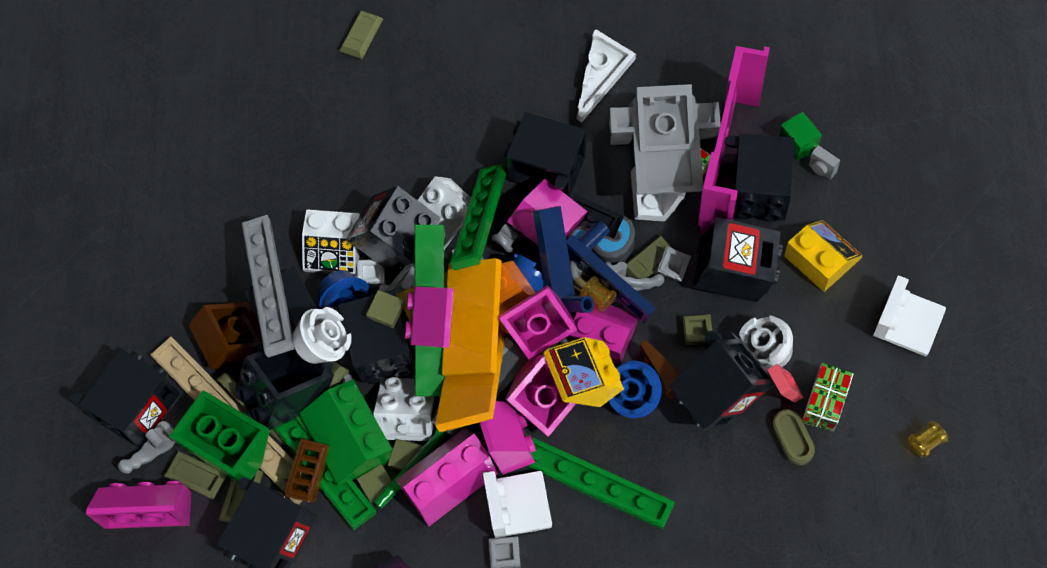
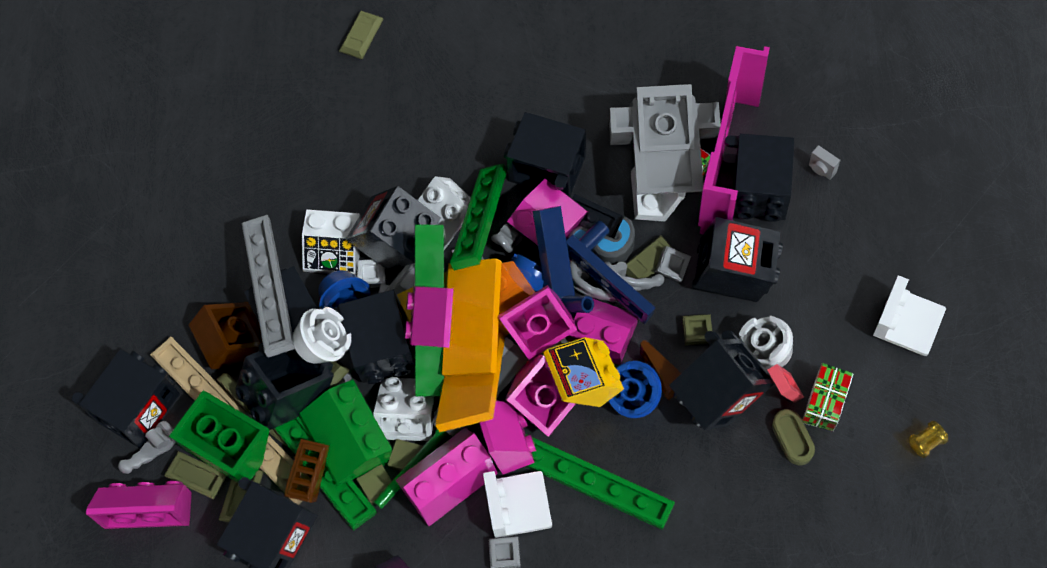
olive tile [366,290,405,328] -> none
white wing [577,30,636,122] -> none
clear yellow bush [580,276,617,312] -> none
green brick [779,112,822,161] -> none
yellow slope [784,220,862,292] -> none

